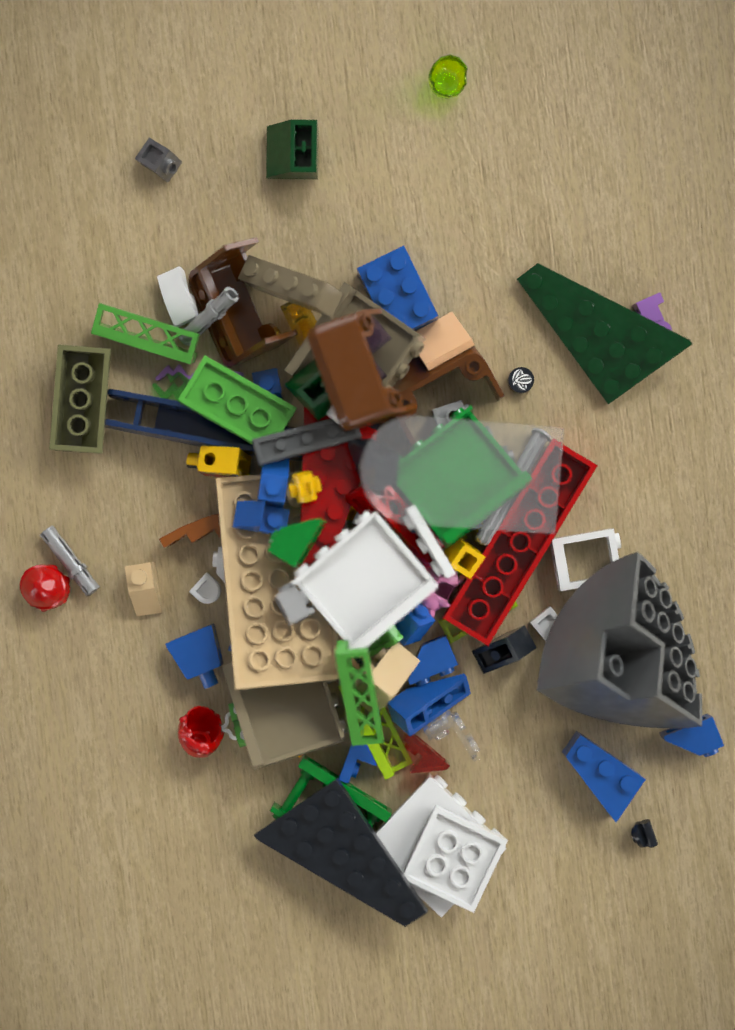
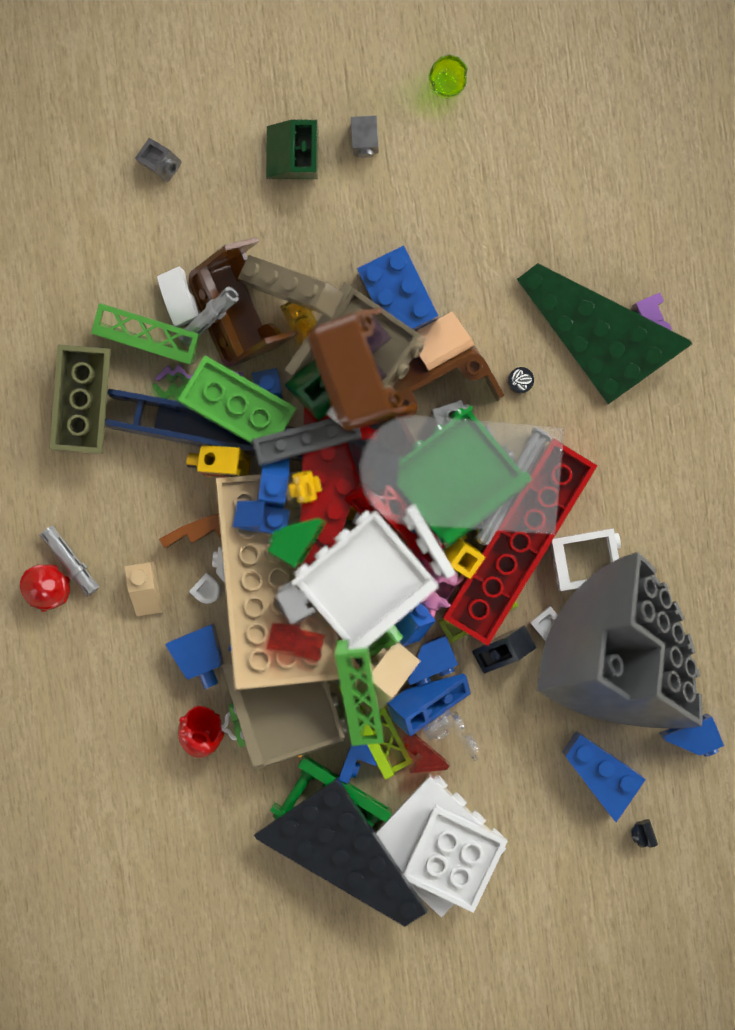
none -> clear red slope [266,623,325,662]
none -> flat silver brick [351,115,379,158]

